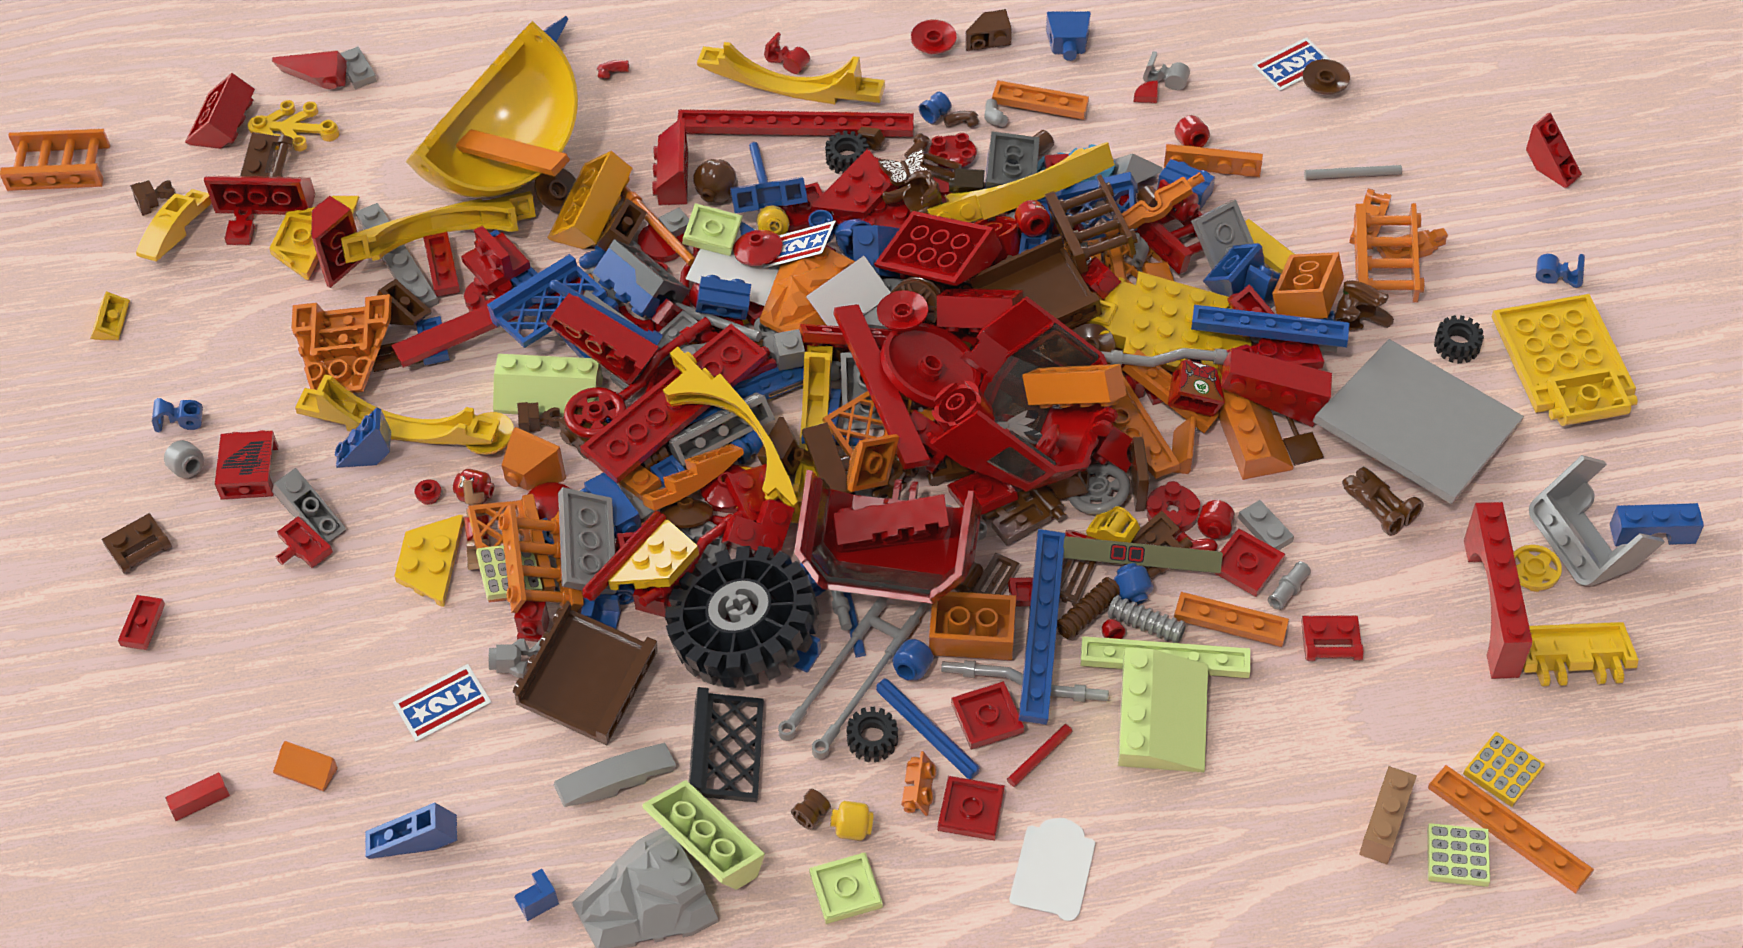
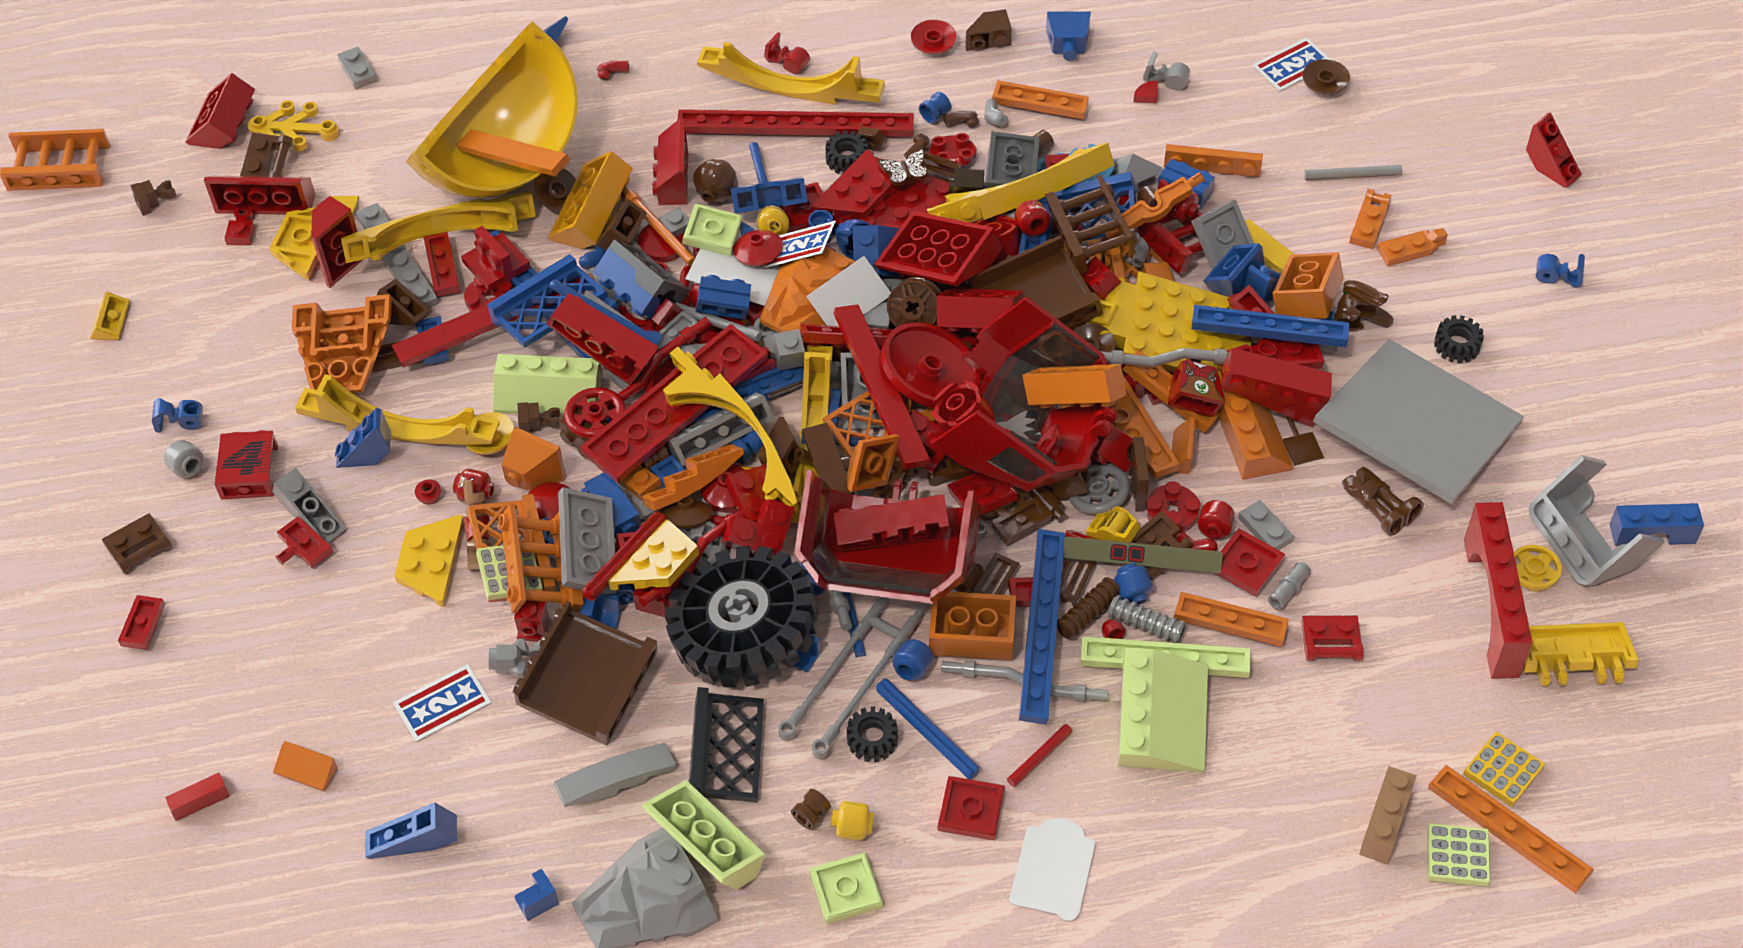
yellow slope [136,189,212,262] -> none
red slope [272,50,347,89] -> none
red dish [877,290,928,331] -> none
reddish brown hair [882,170,943,214] -> none
orange hinge [901,751,936,816] -> none
red plate [951,681,1024,750] -> none
red head [1174,115,1210,147] -> none
orange fence [1354,203,1425,302] -> none
yellow plate [1491,294,1638,426] -> none

